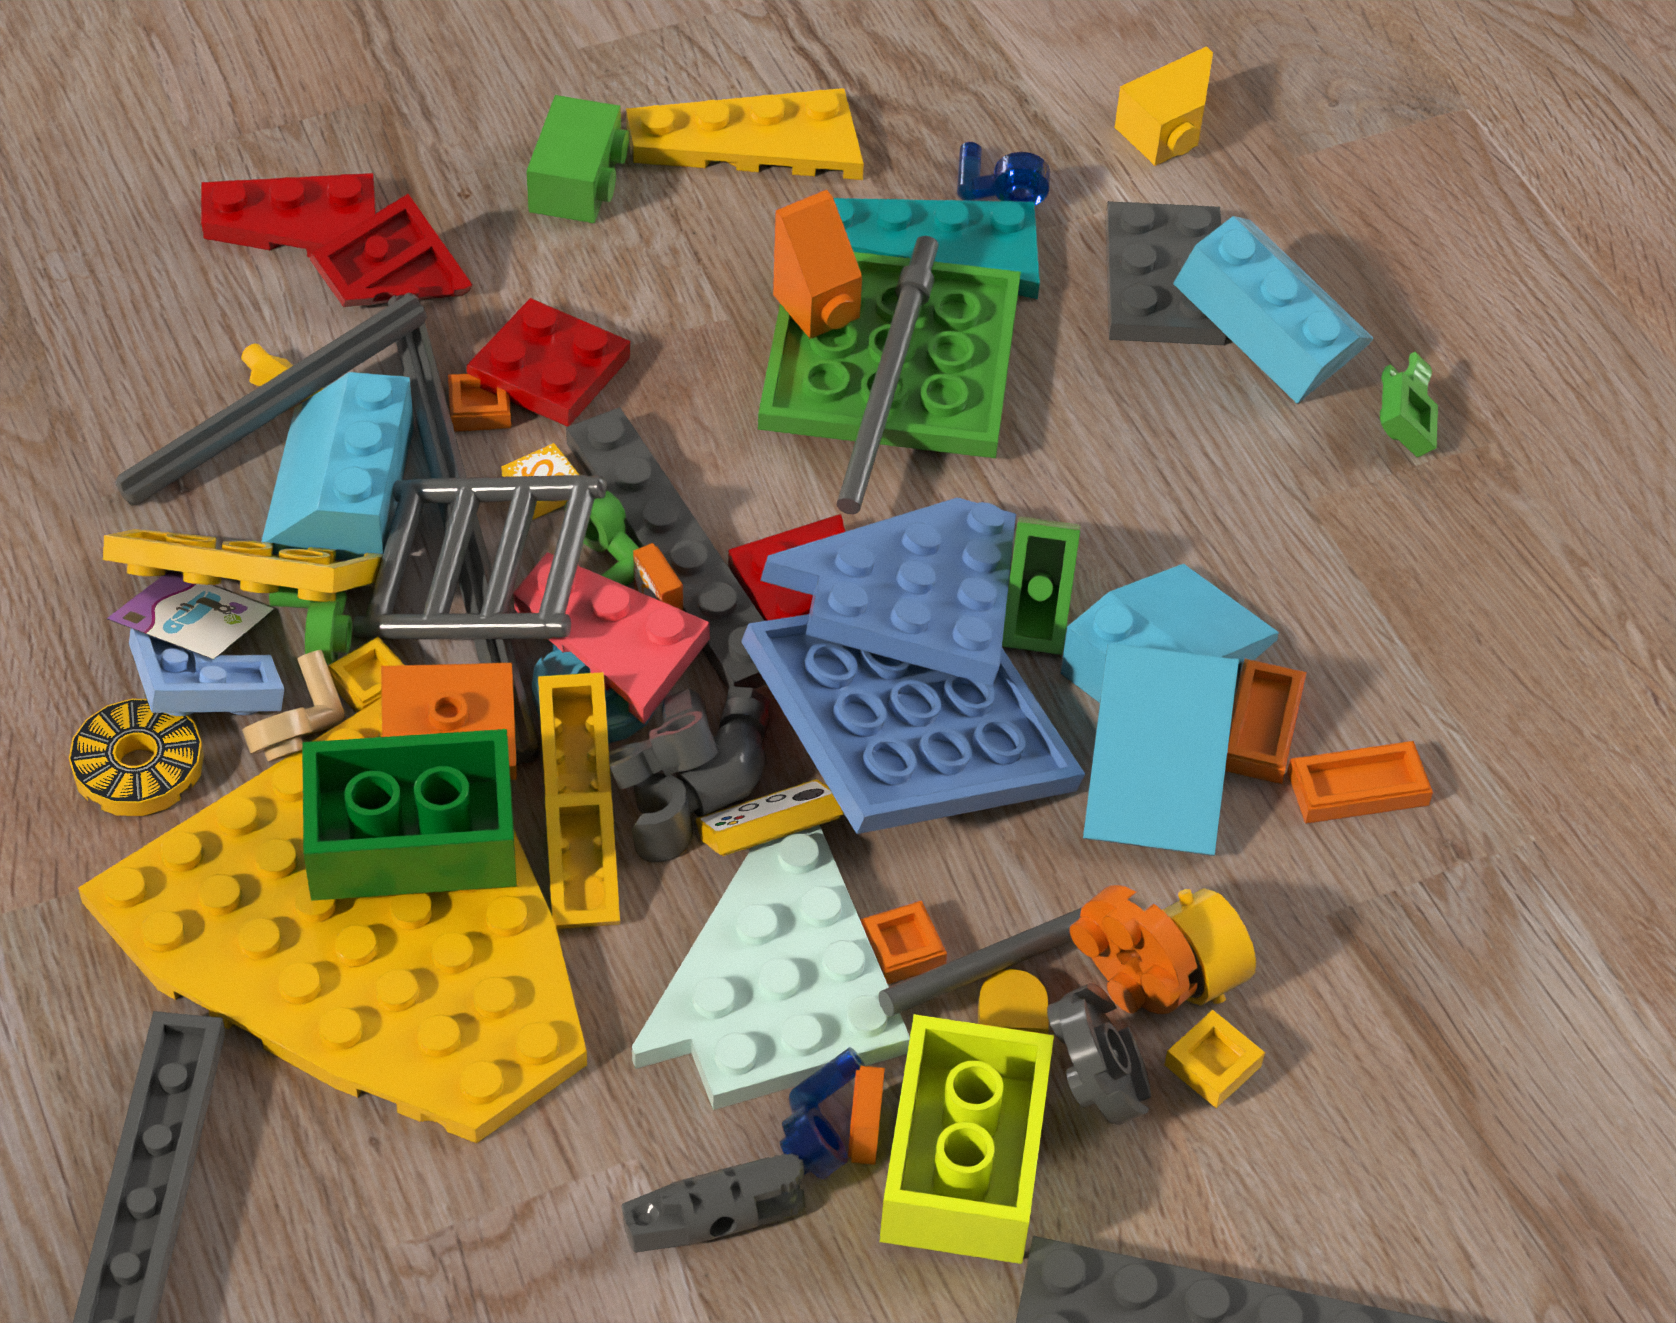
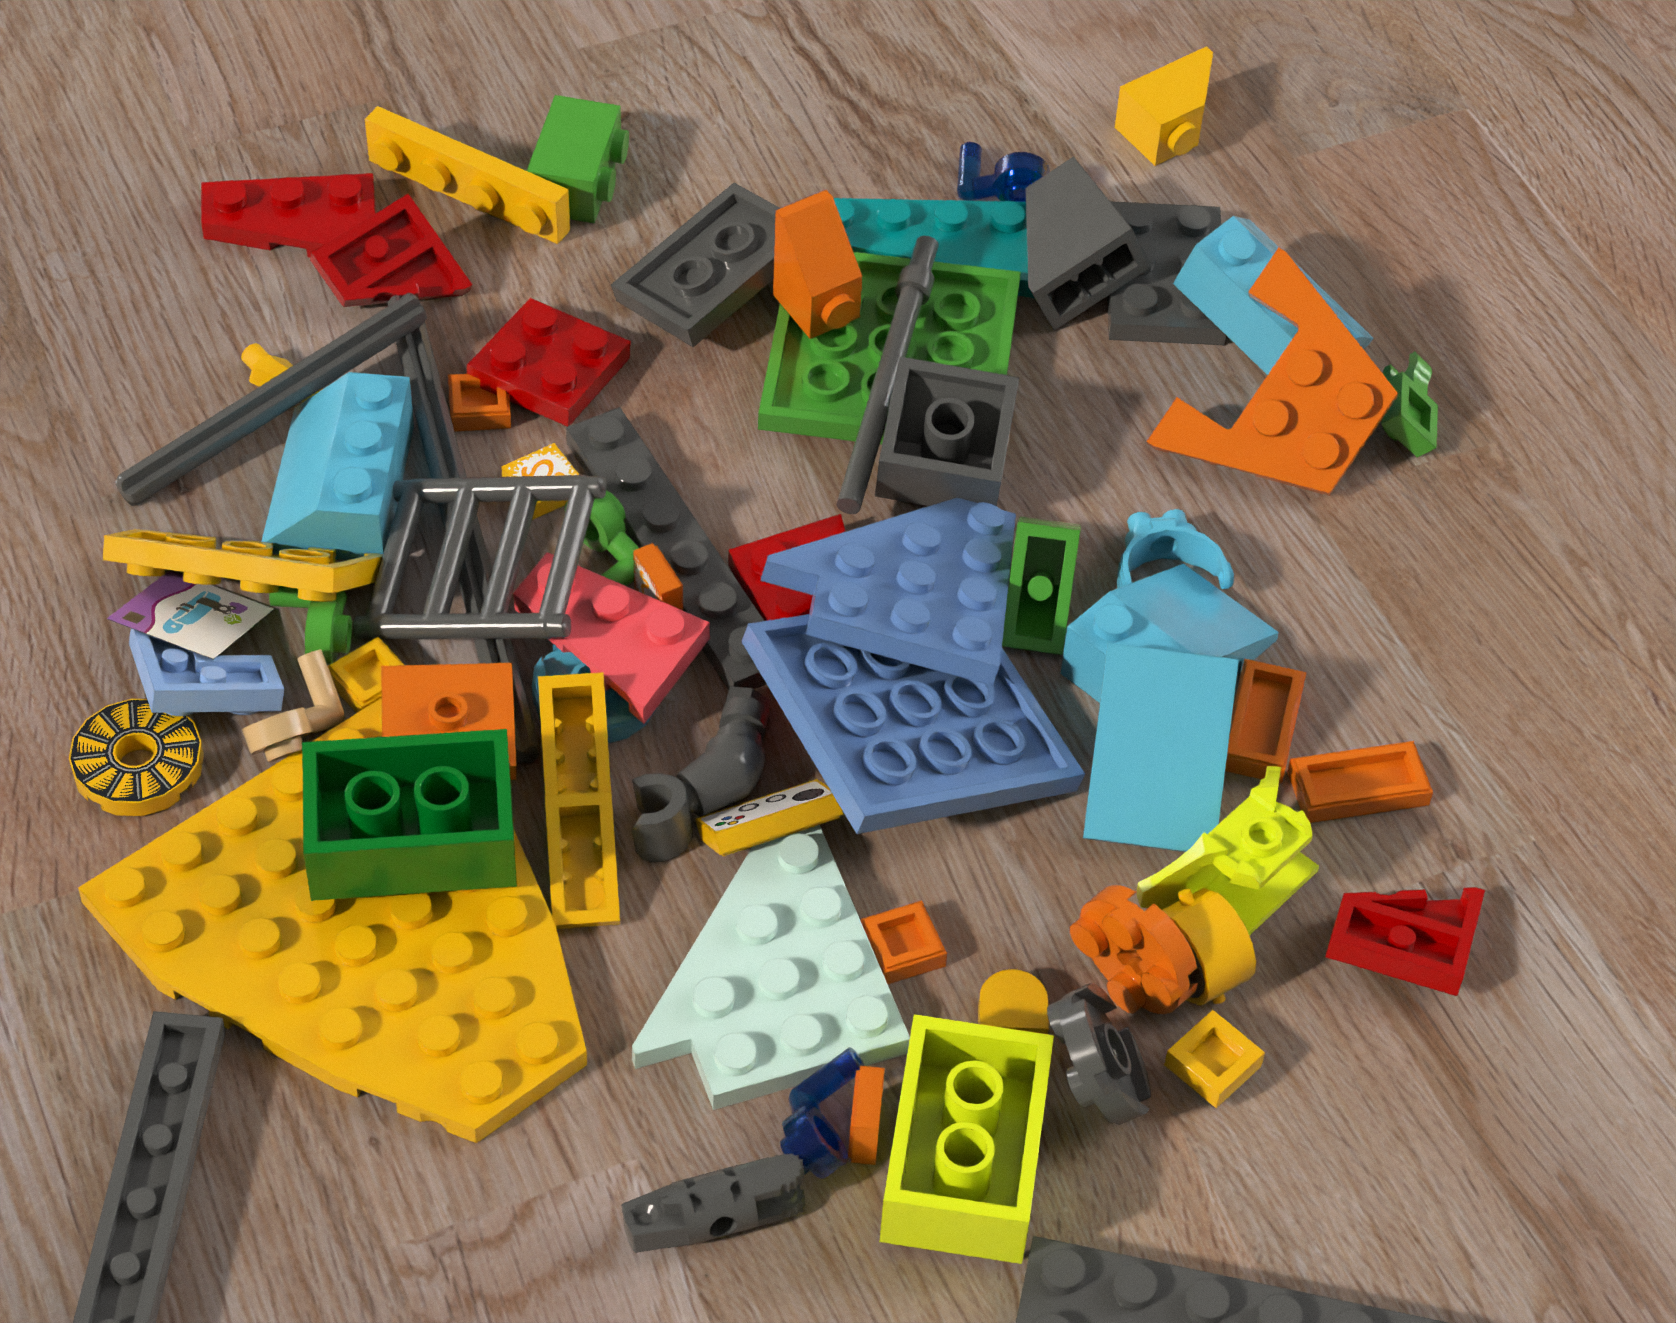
dark grey bar [609,688,719,790] -> none
yellow wing [626,88,864,180] -> none
dark grey bar [878,907,1082,1017] -> none
none -> yellow plate [365,106,570,244]
none -> dark grey plate [611,183,780,347]
none -> dark grey slope [875,356,1020,506]
none -> dark grey slope [1026,156,1152,331]
none -> medium azure helmet [1117,509,1234,589]
none -> neon yellow piece [1136,766,1319,936]
none -> orange wing [1146,247,1398,496]
none -> red wing [1325,887,1485,996]

